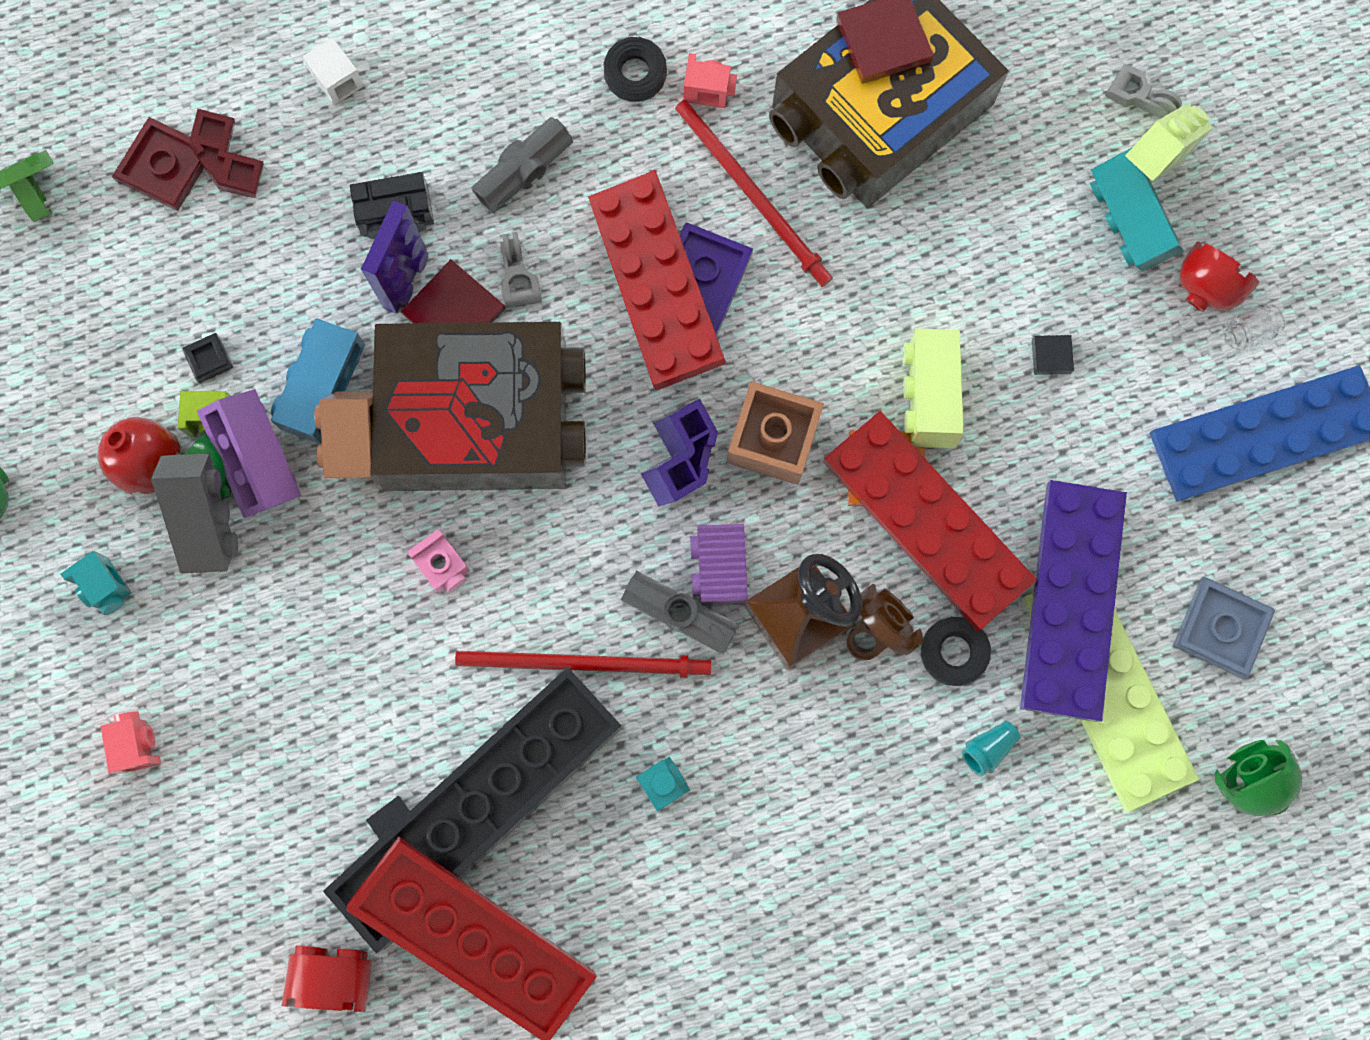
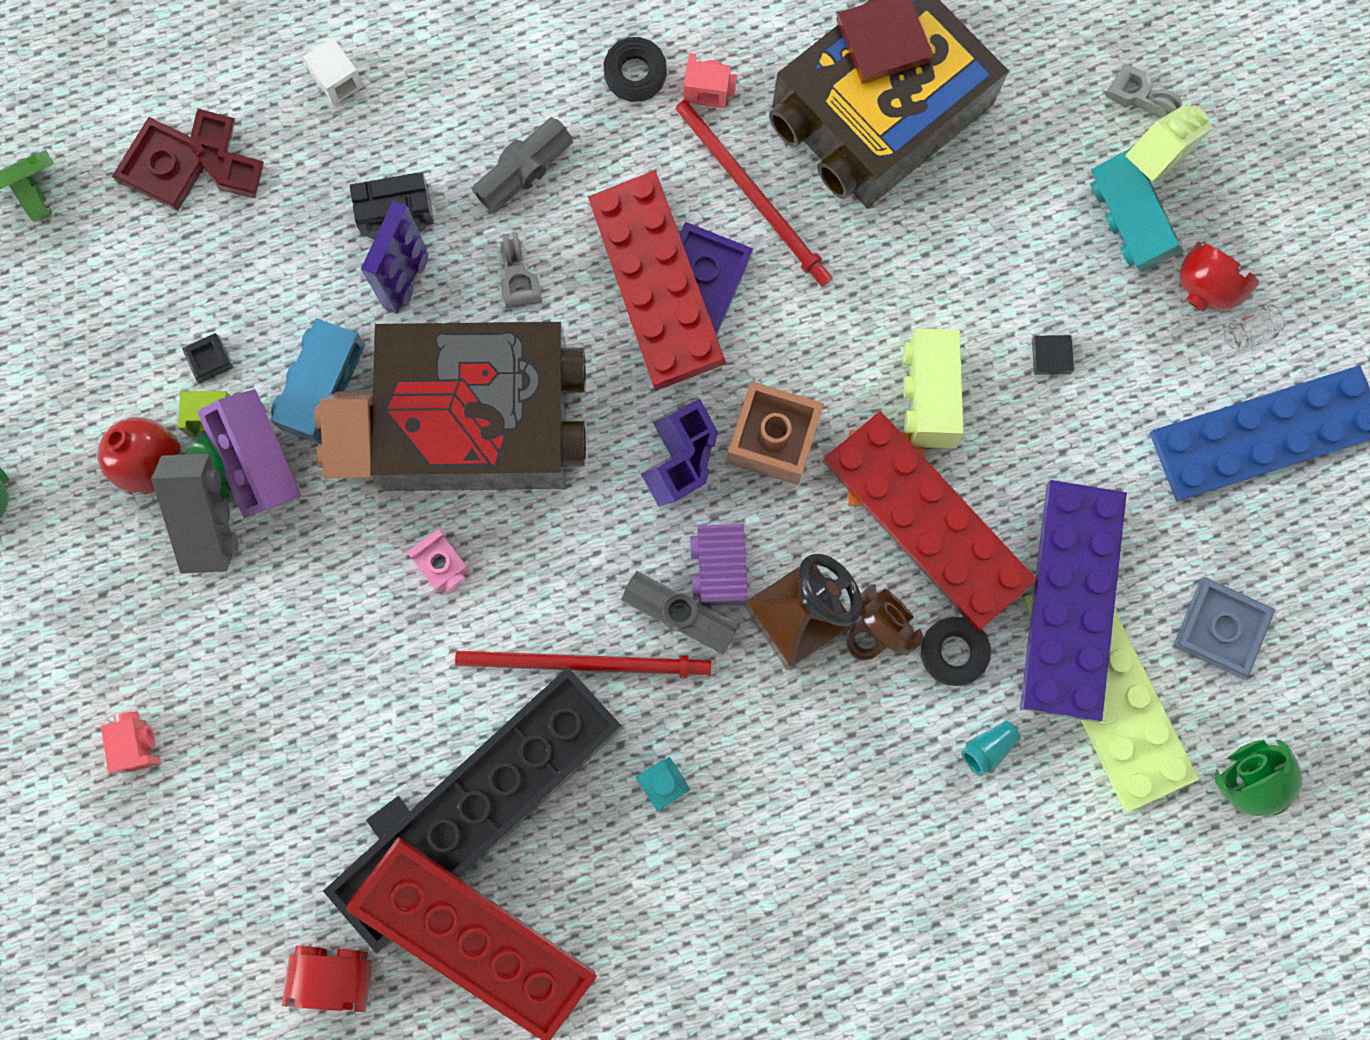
teal brick [60,551,132,615] -> none
dark red tile [400,259,506,323] -> none

